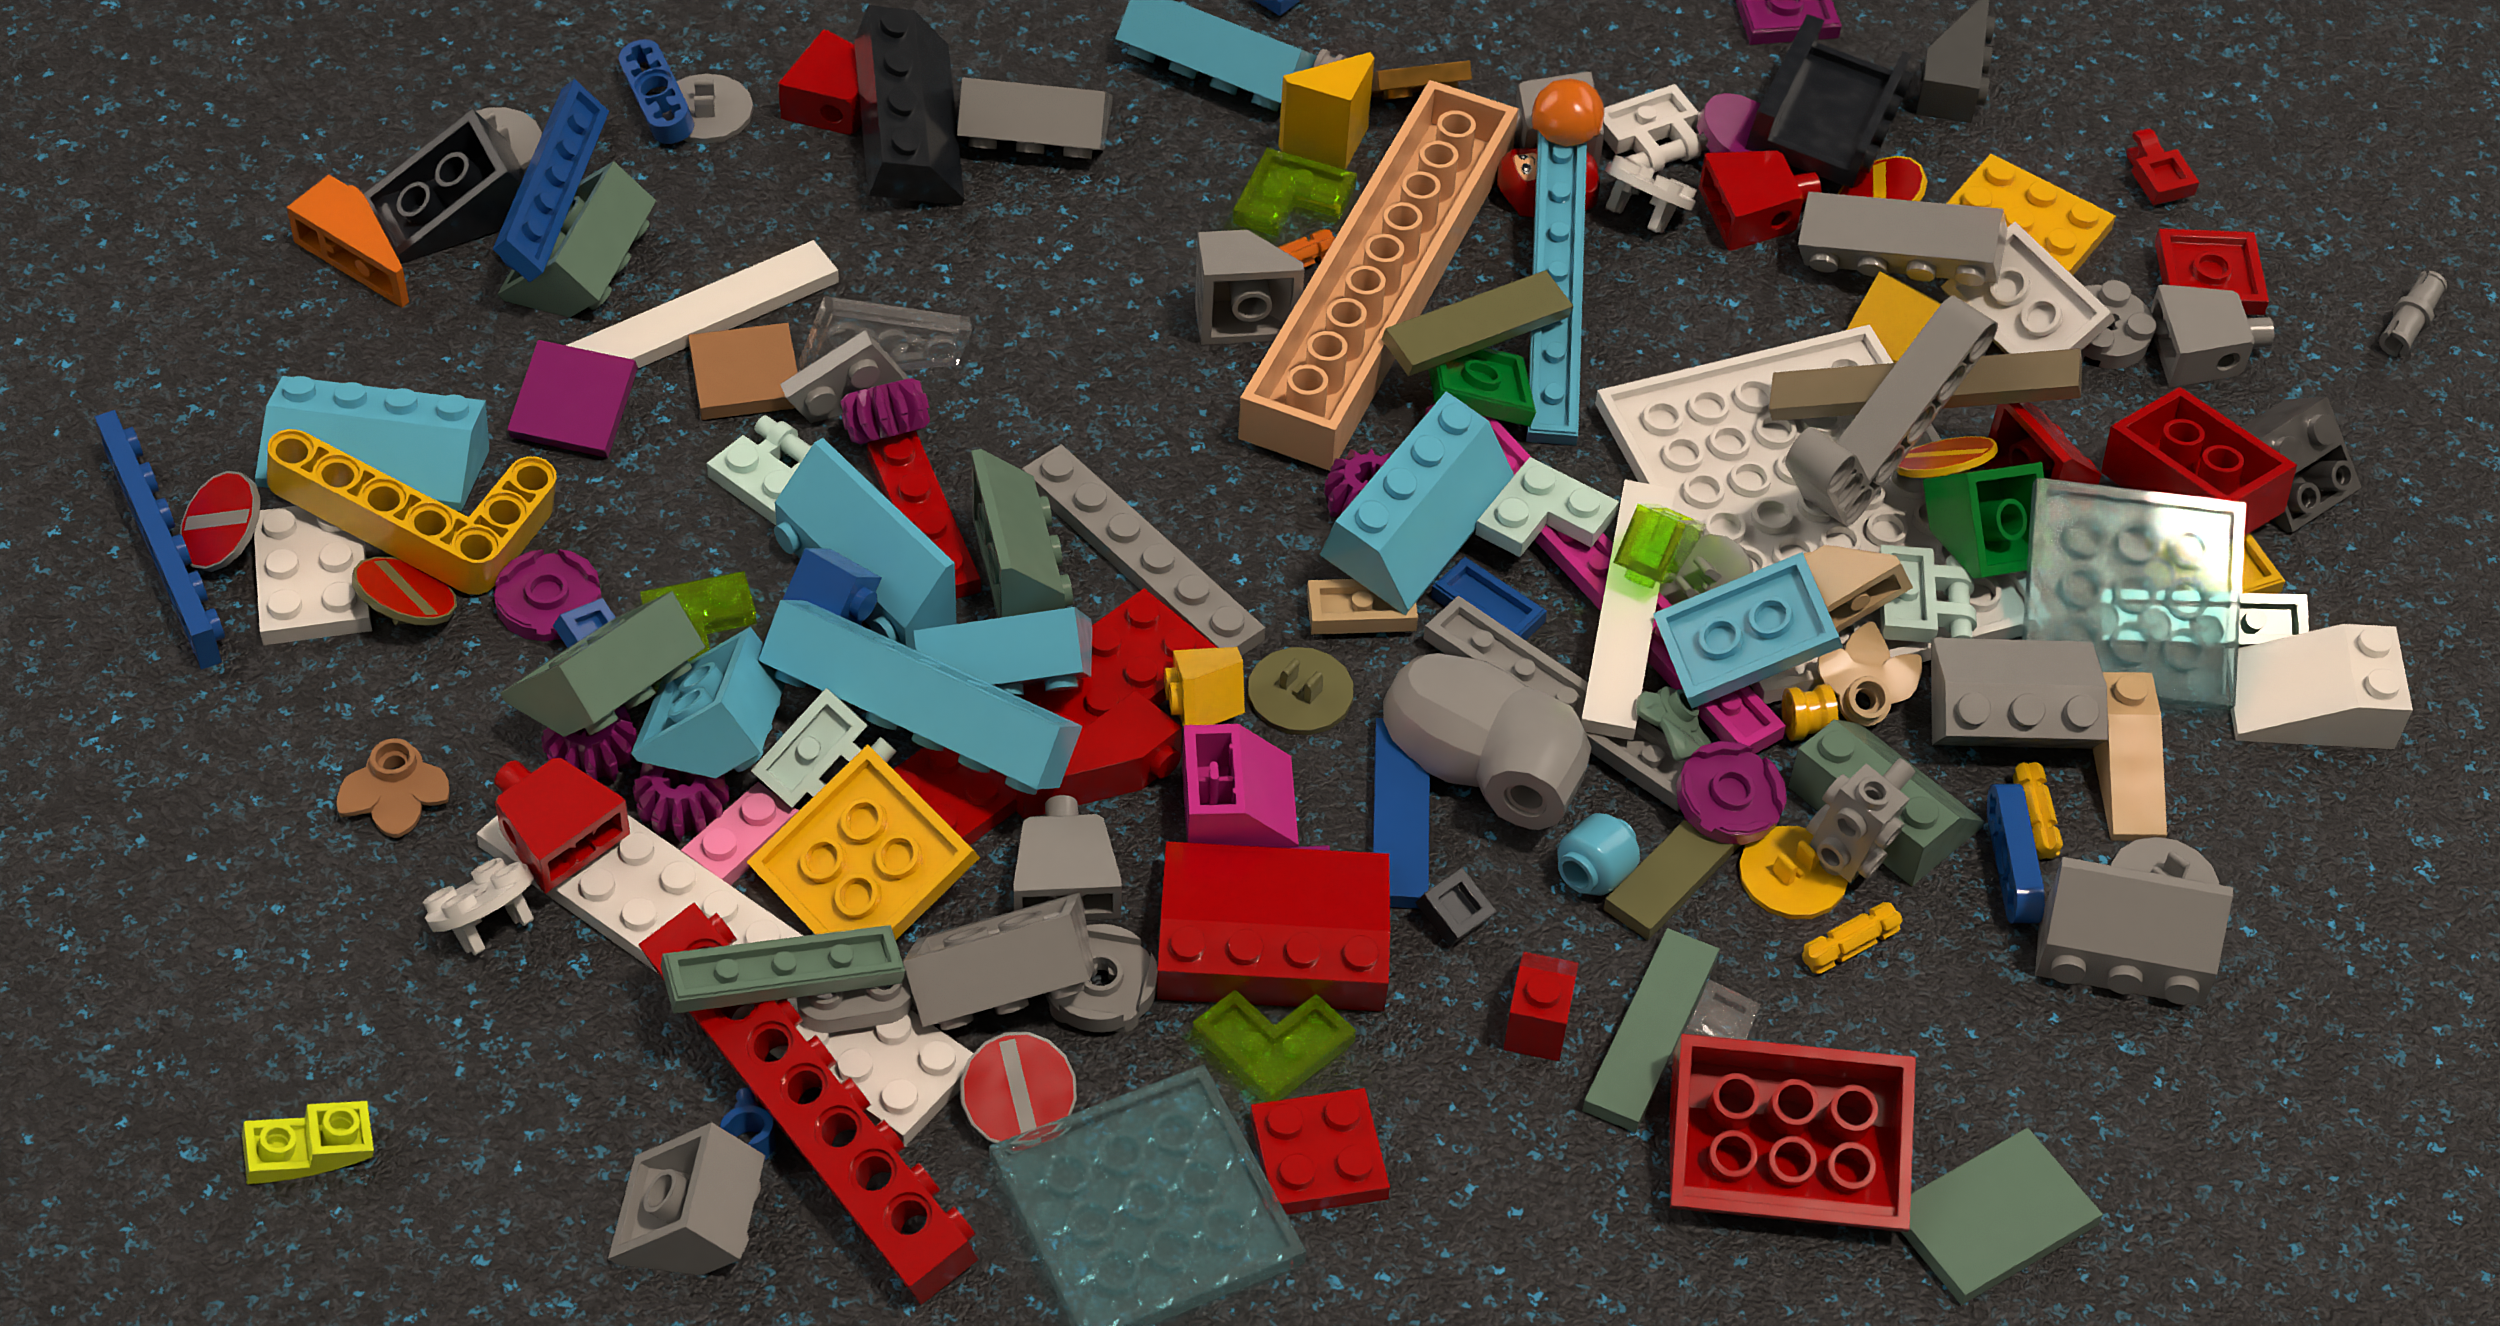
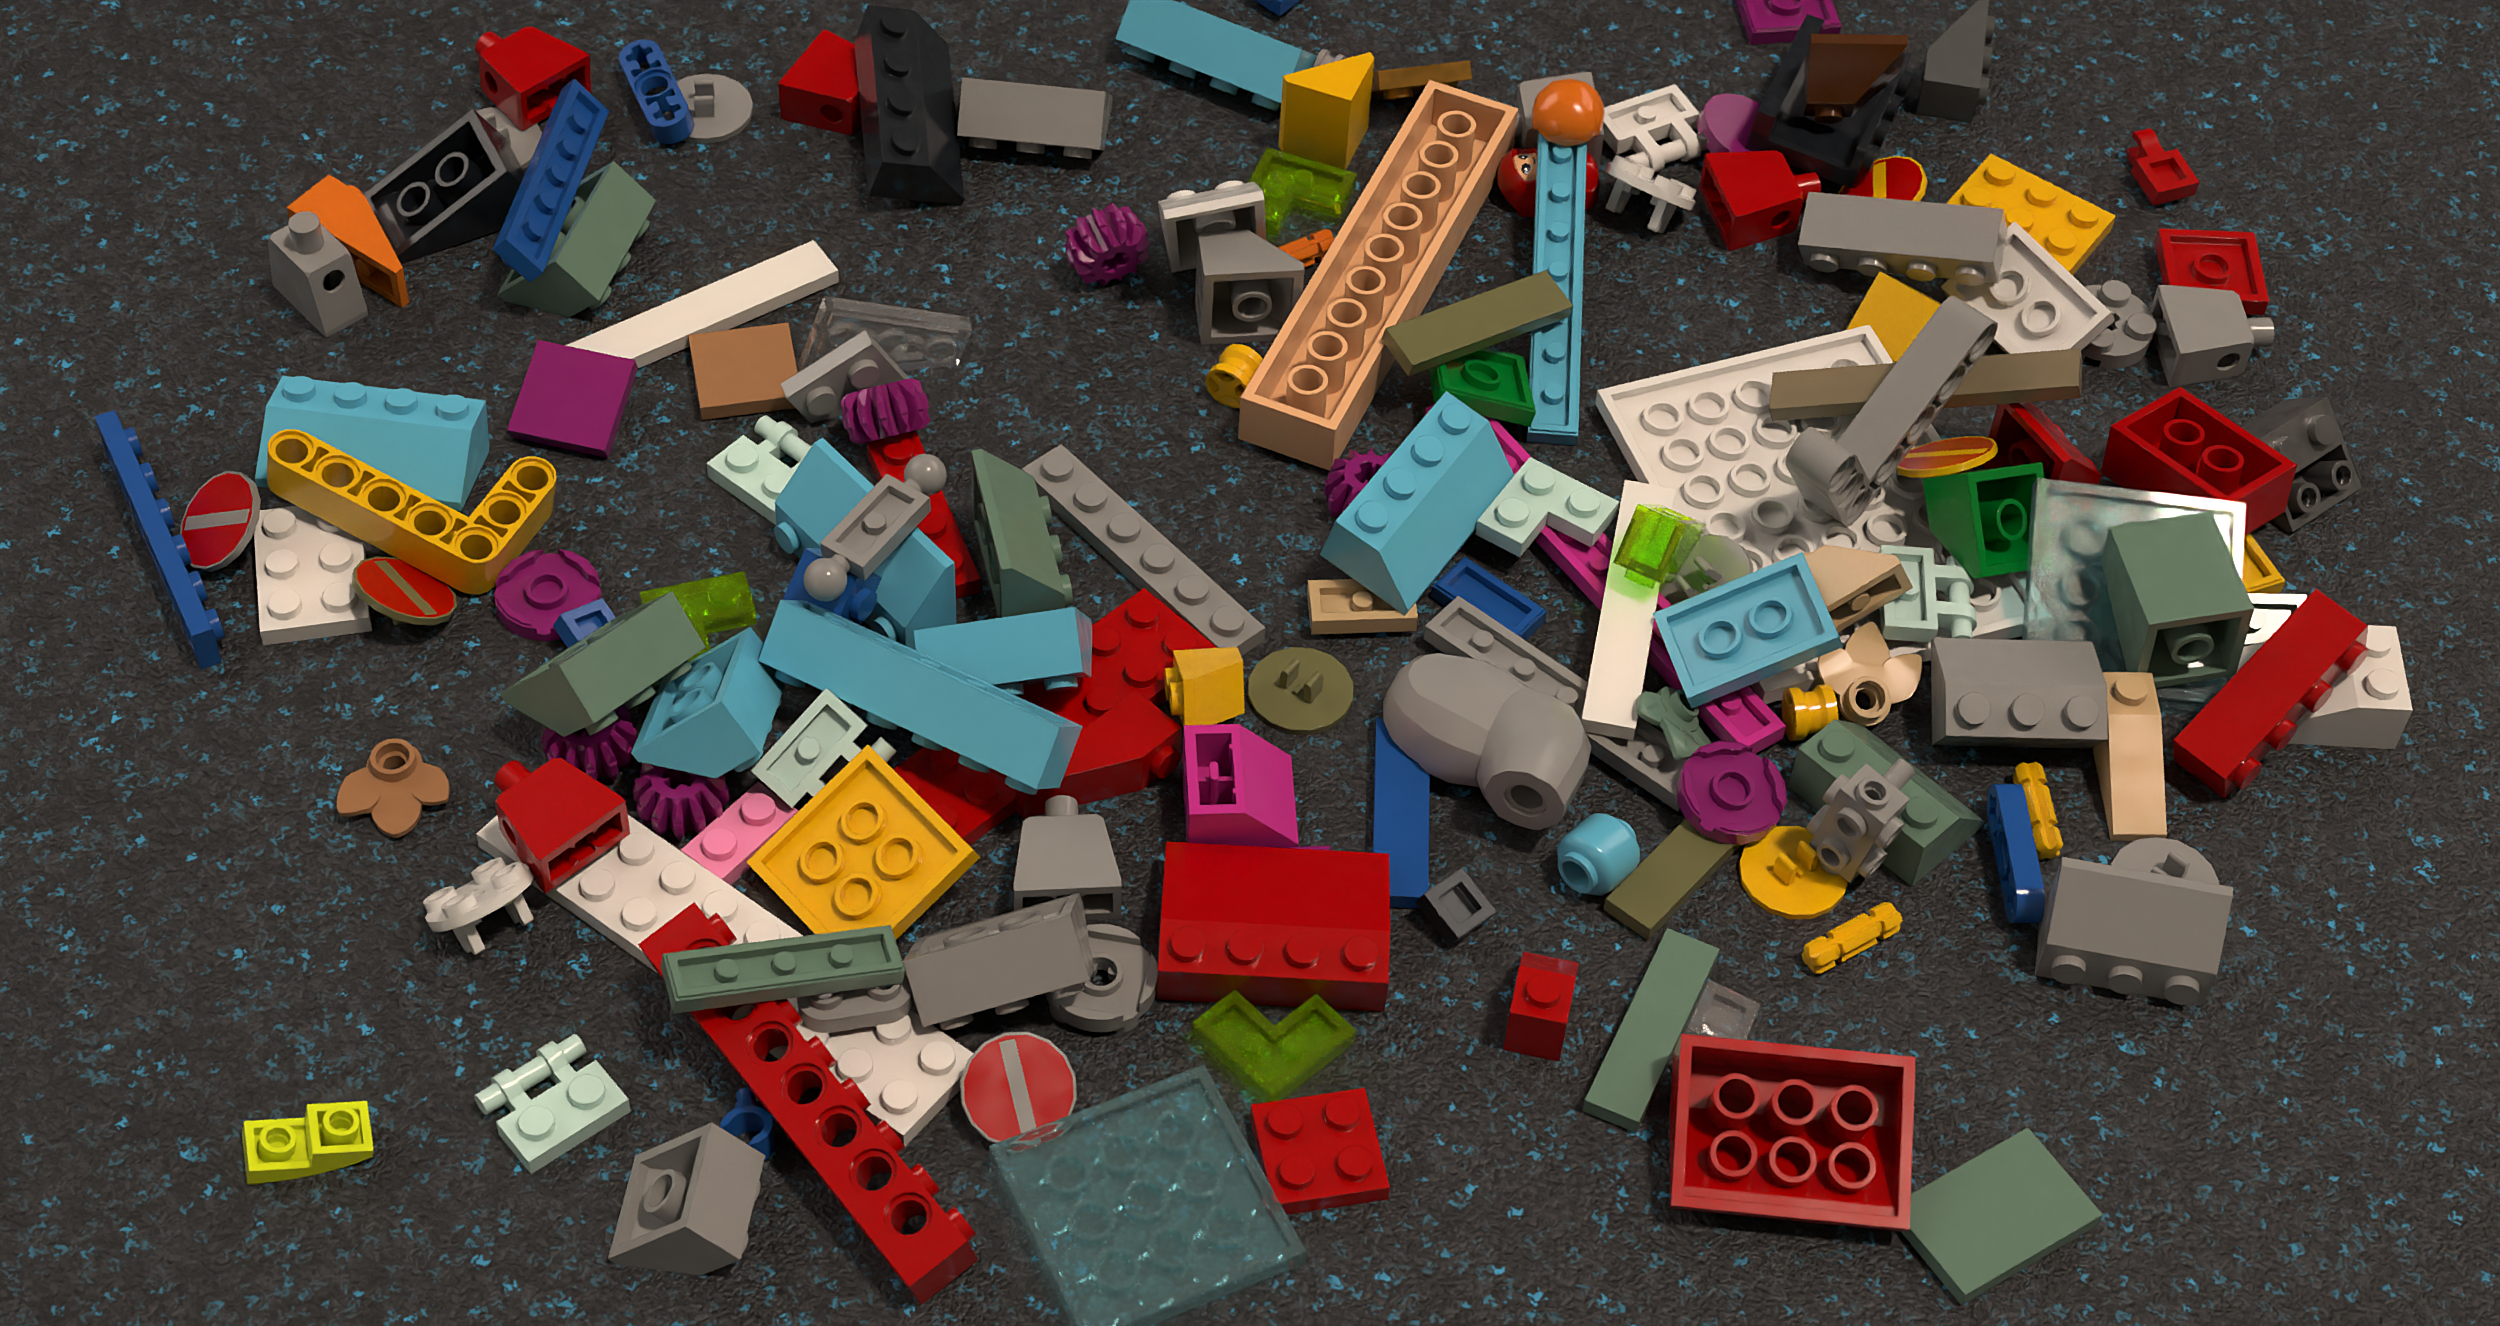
light grey pin [2379,271,2447,357] -> none
none -> light grey torso [268,211,368,338]
none -> light aqua plate [474,1034,631,1174]
none -> red torso [475,27,591,131]
none -> light grey plate [803,454,947,602]
none -> magenta gear [1064,203,1150,286]
none -> white slope [1158,180,1267,272]
none -> yellow wheel [1205,344,1263,408]
none -> reddish brown slope [1804,34,1909,123]
none -> sand green slope [2101,511,2254,688]
none -> red brick [2173,589,2369,799]

